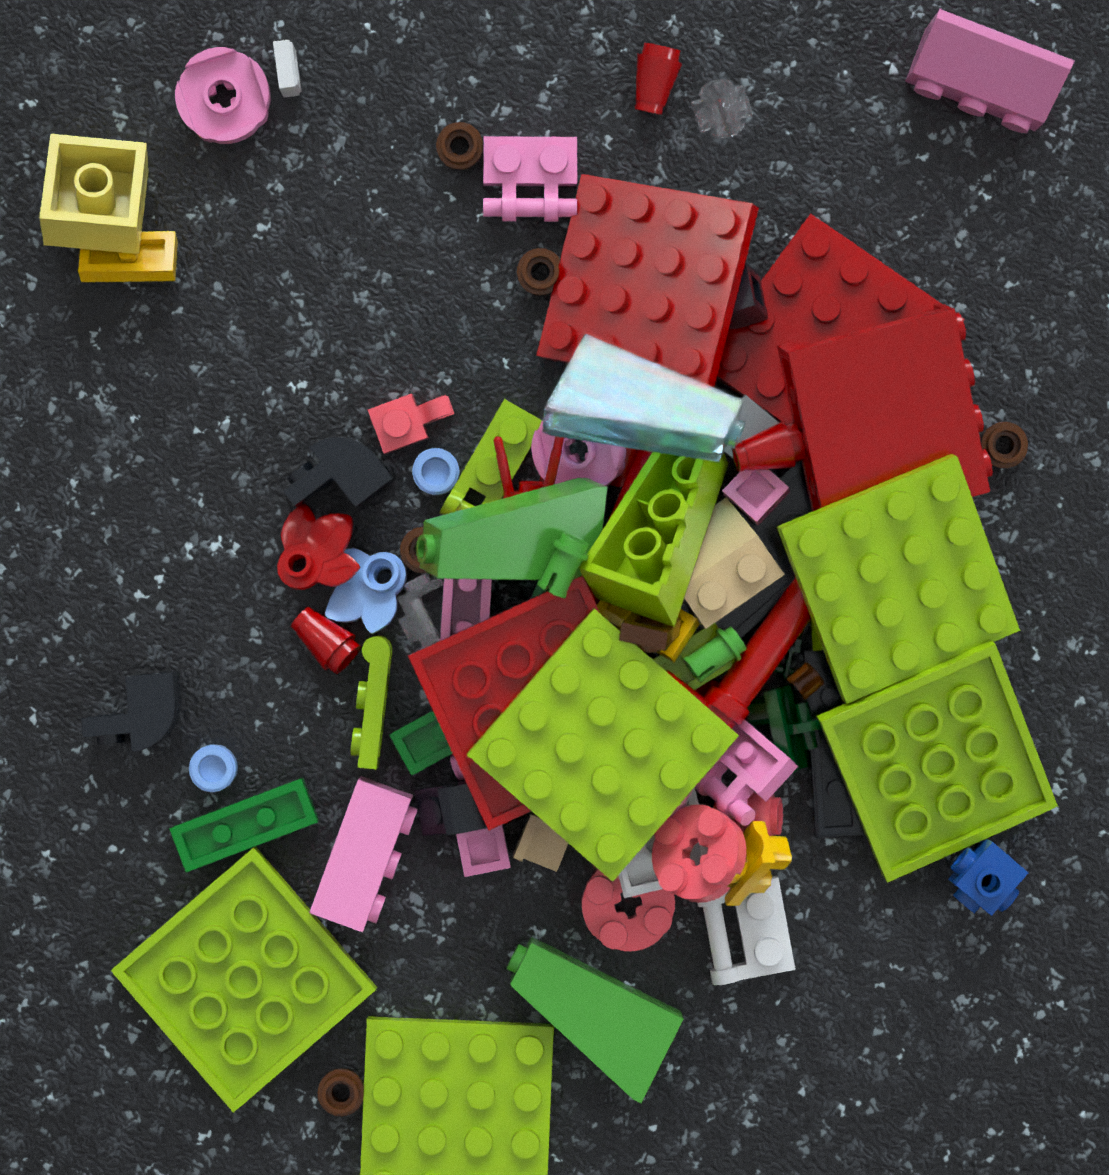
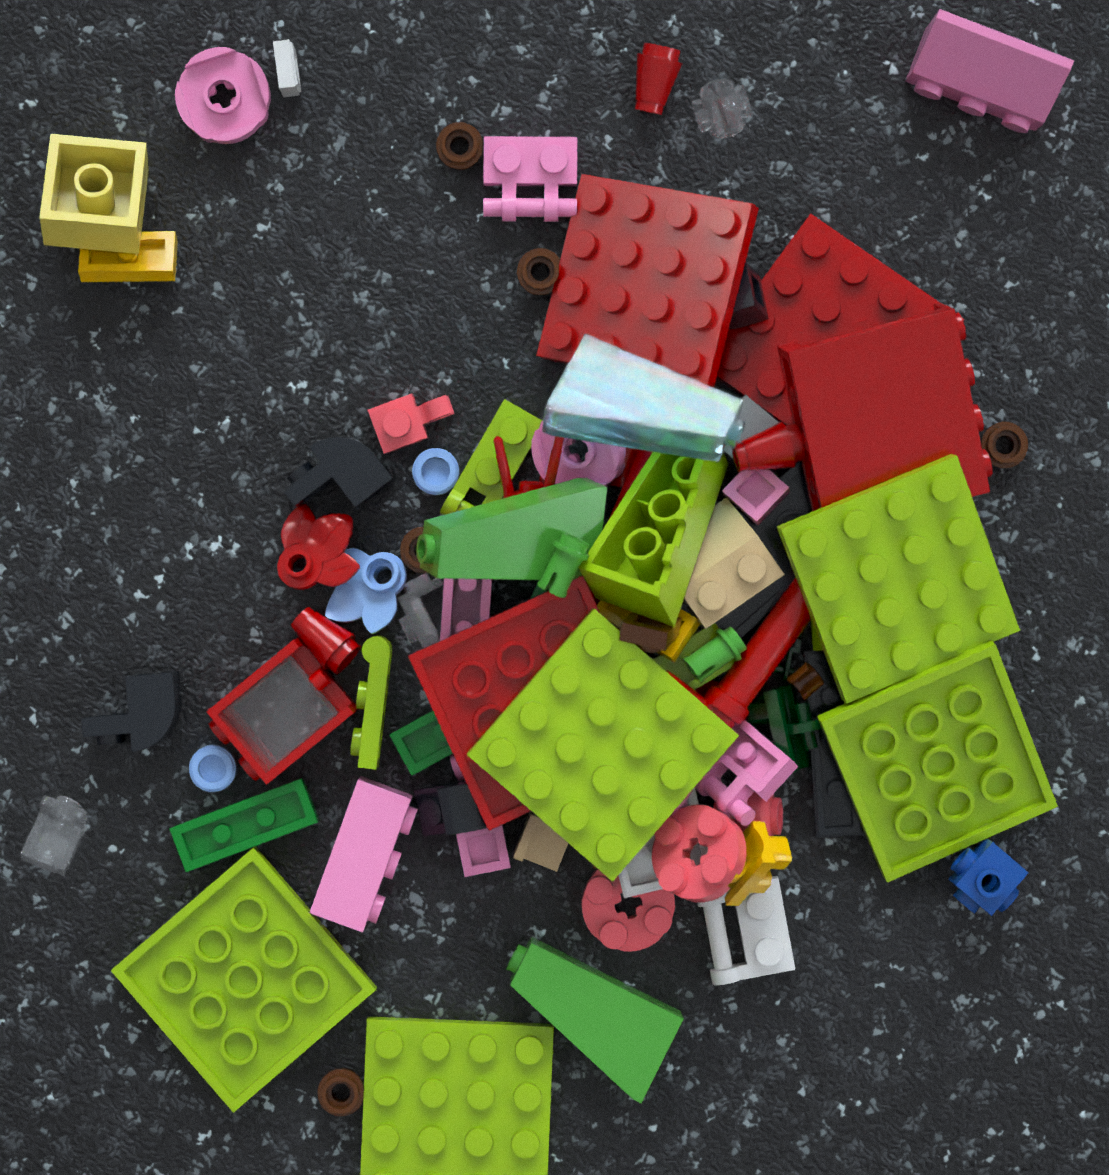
none -> clear bracket [20,795,87,877]
none -> window [206,638,358,785]

